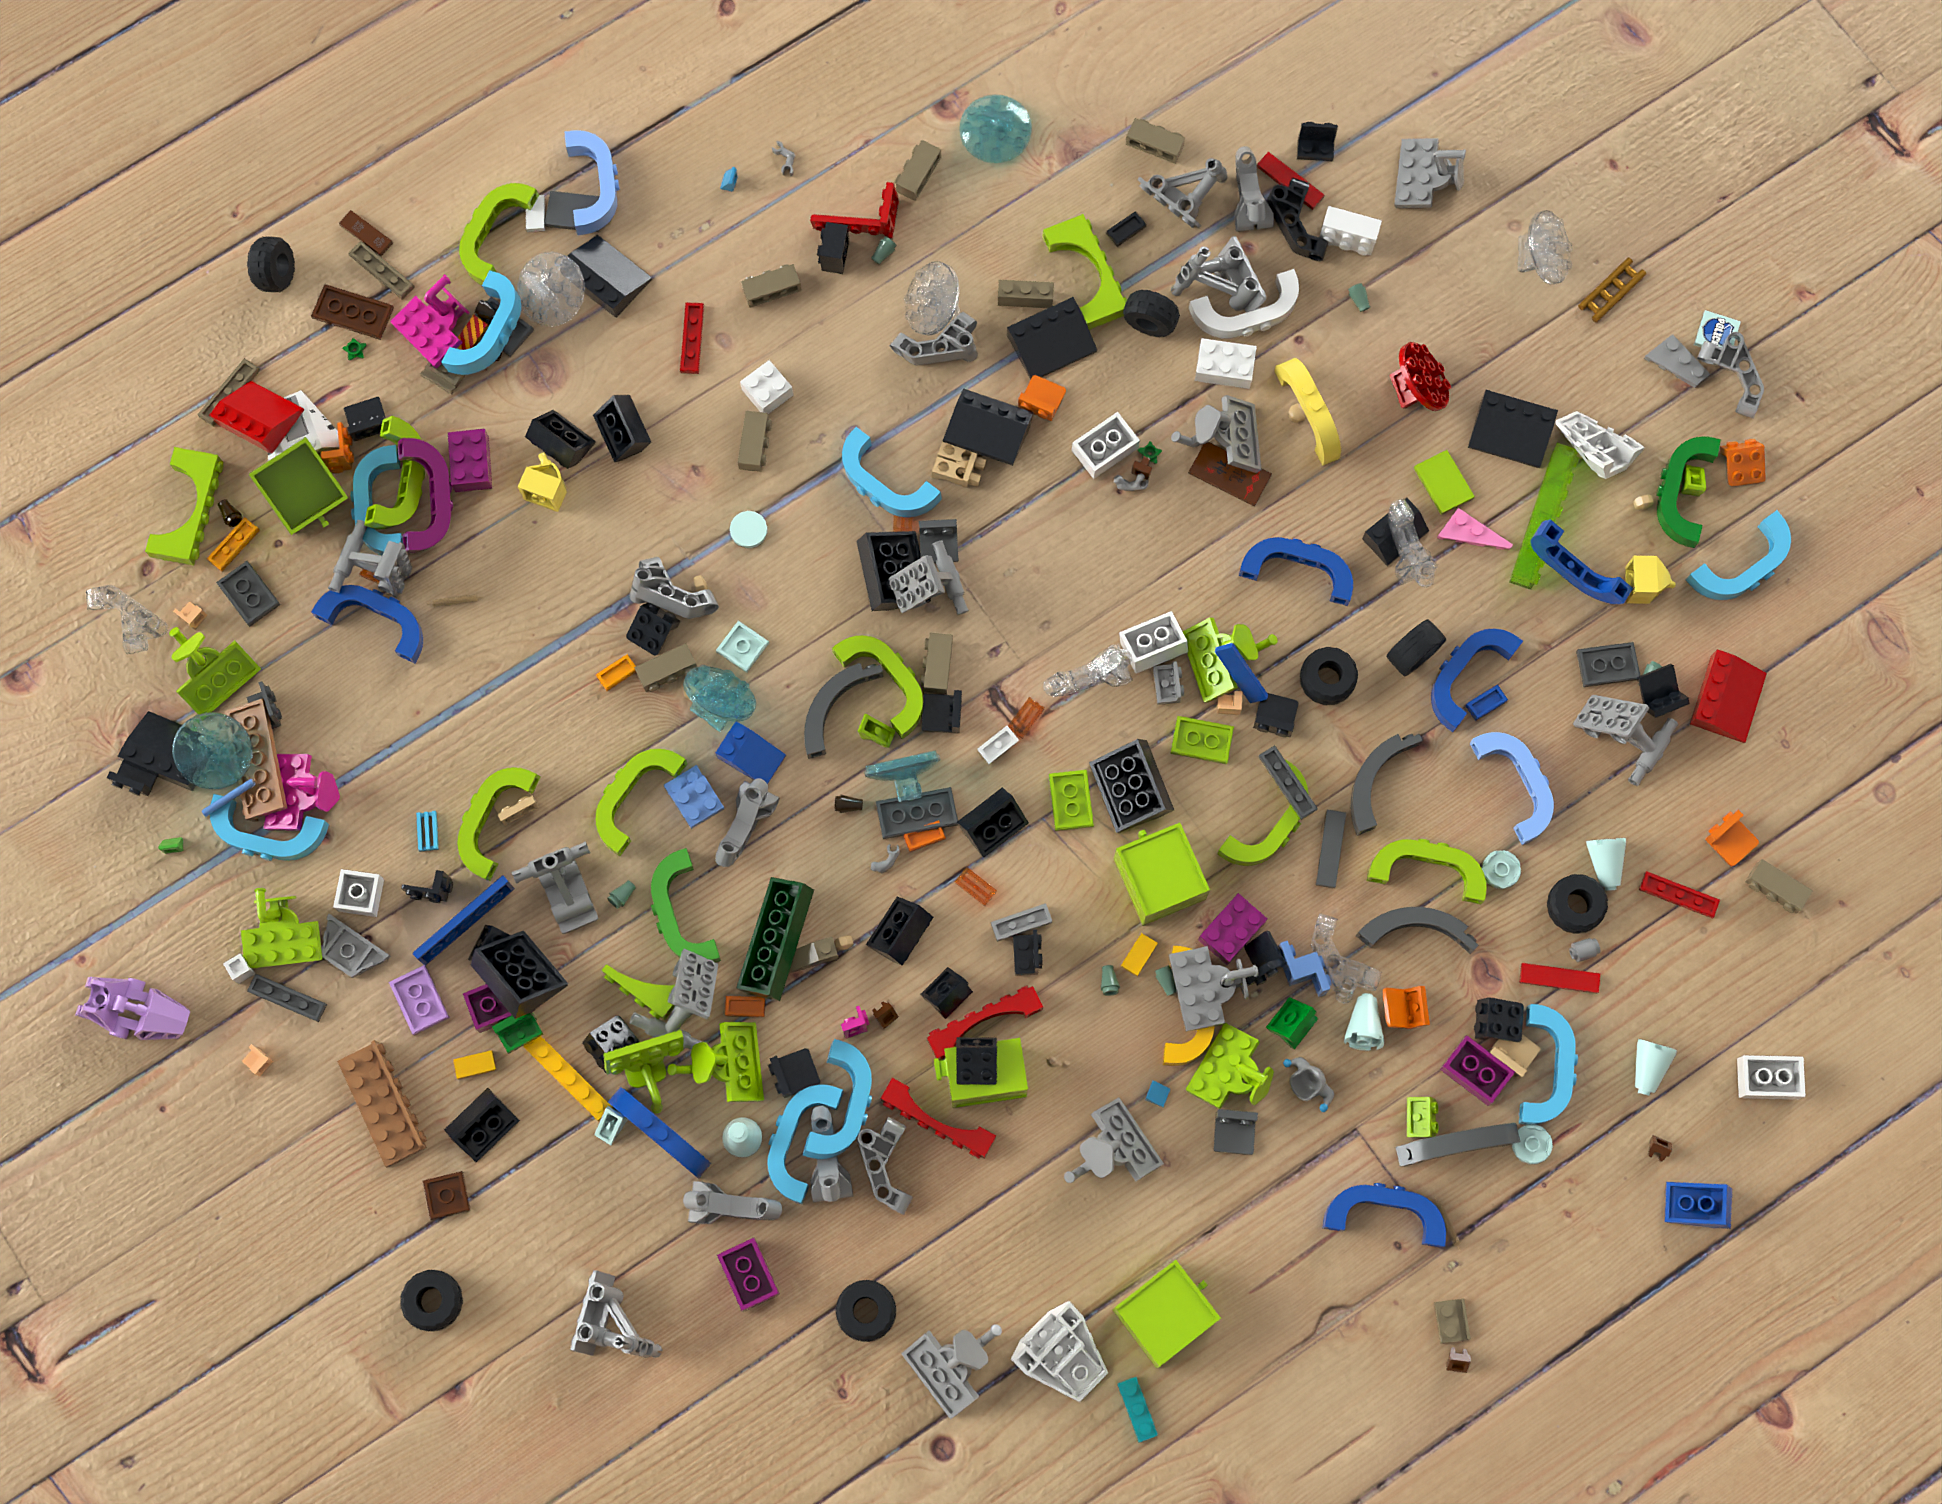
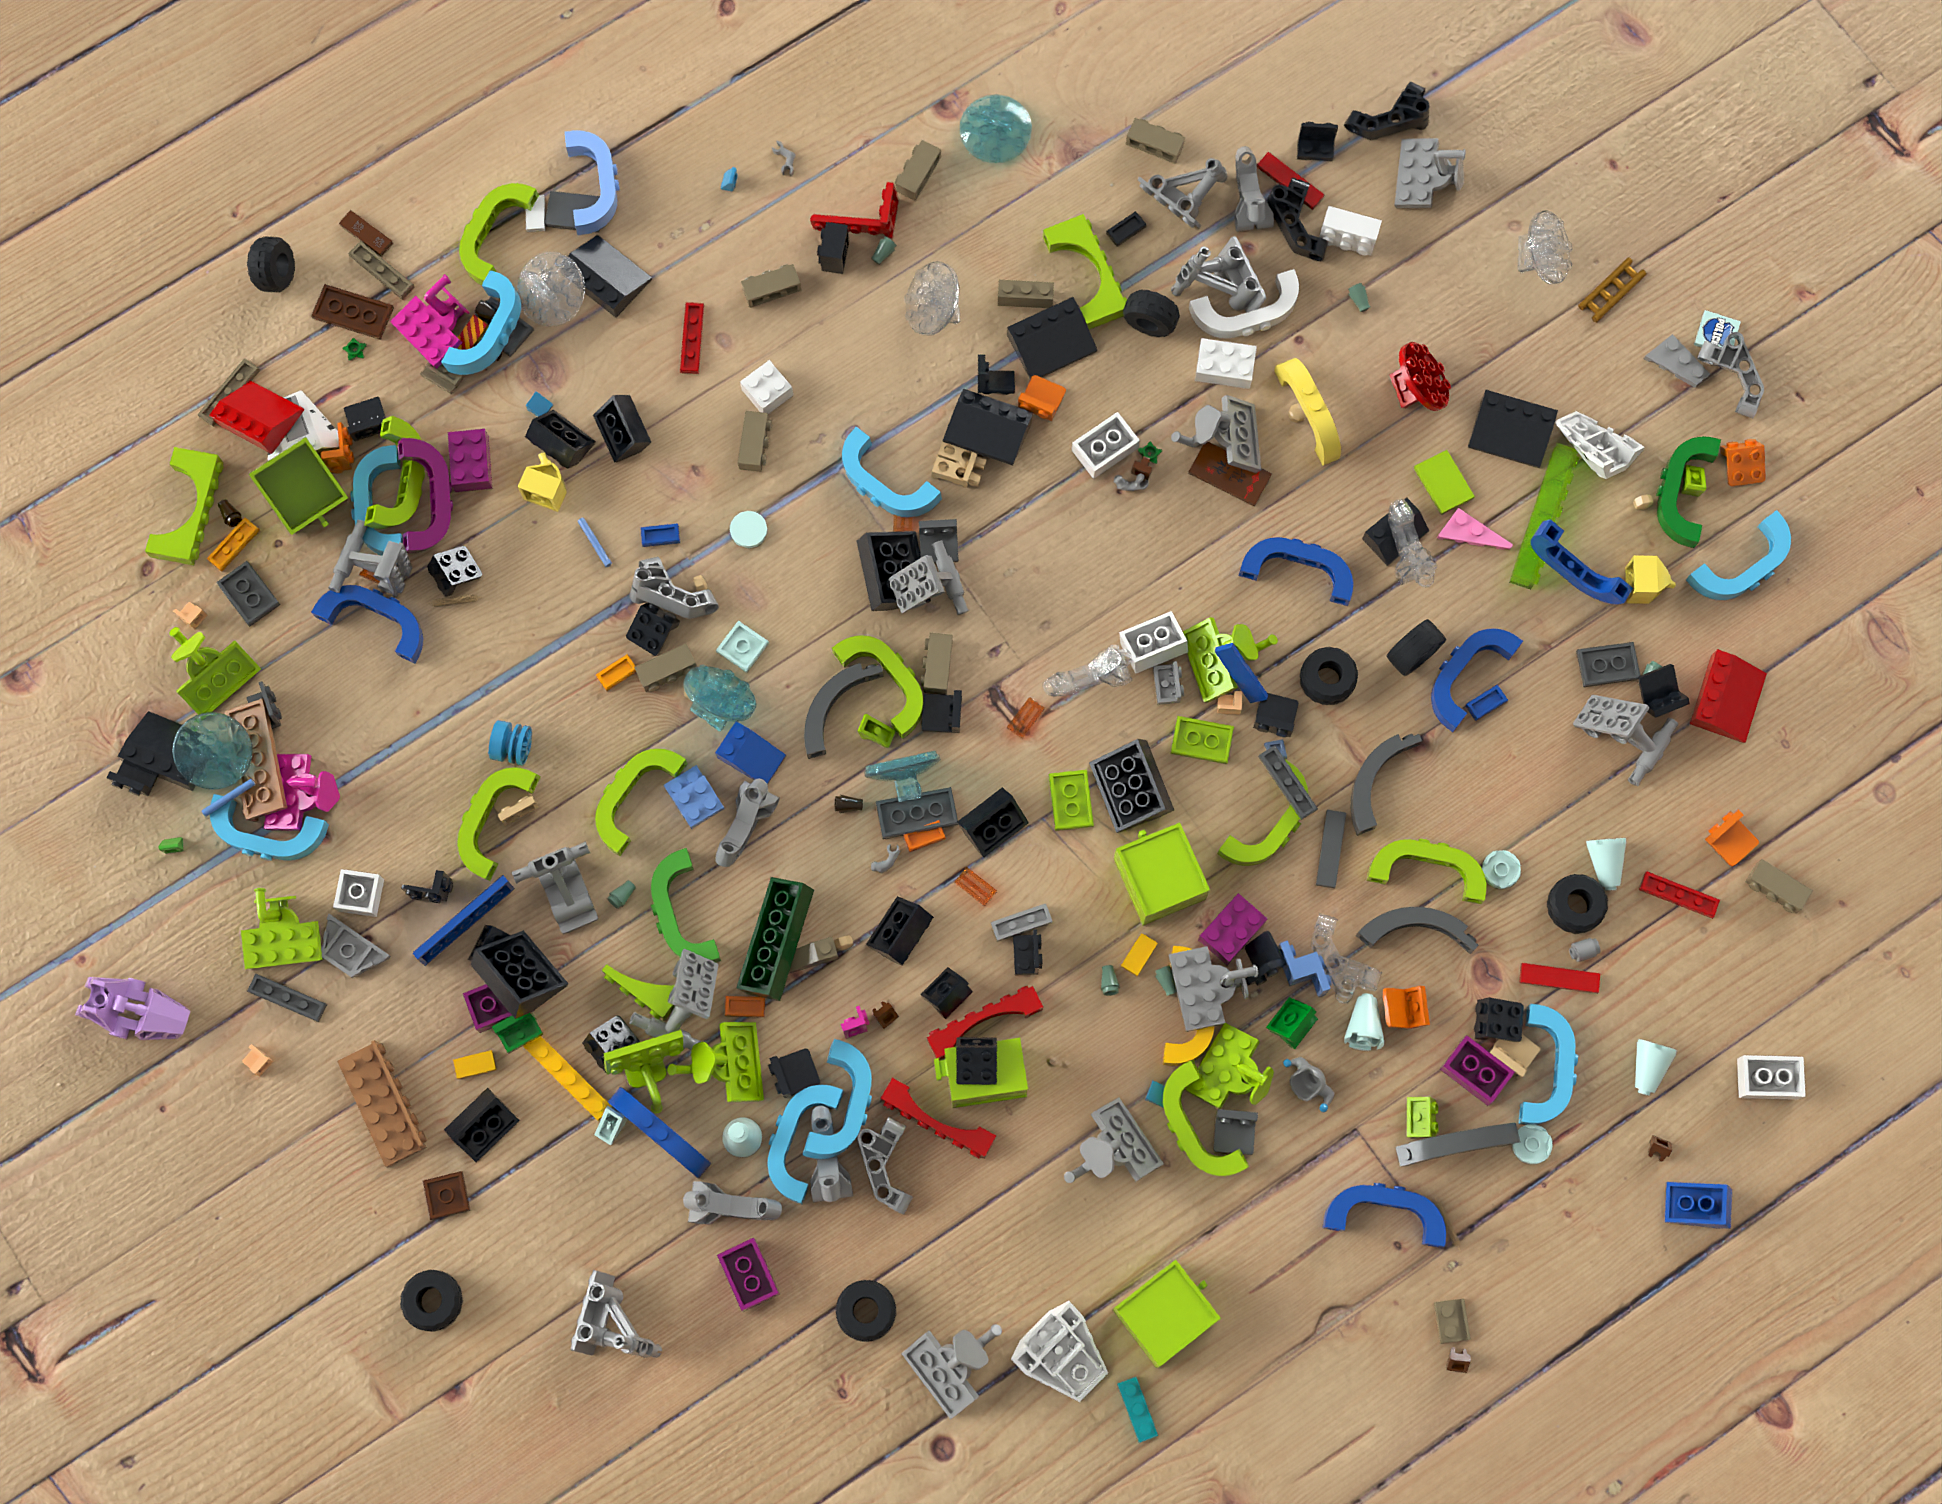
clear connector [86,585,168,654] -> none
white panel [223,953,255,984] -> none
lavender tile [389,965,450,1035] -> none
medium azure tile [416,811,439,852] -> none
light grey connector [890,312,978,365] -> none
white plate [977,726,1019,764] -> none
light blue arch [1470,732,1554,845] -> none
none -> bracket [427,546,482,597]
none -> dark azure wheel [488,720,532,766]
none -> dark azure slope [526,392,553,416]
none -> medium blue bar [577,518,612,567]
none -> blue tile [641,523,680,547]
none -> black bracket [978,354,1015,395]
none -> lime arch [1163,1060,1249,1176]
none -> sand blue tile [1264,739,1287,759]
none -> black connector [1344,81,1430,140]

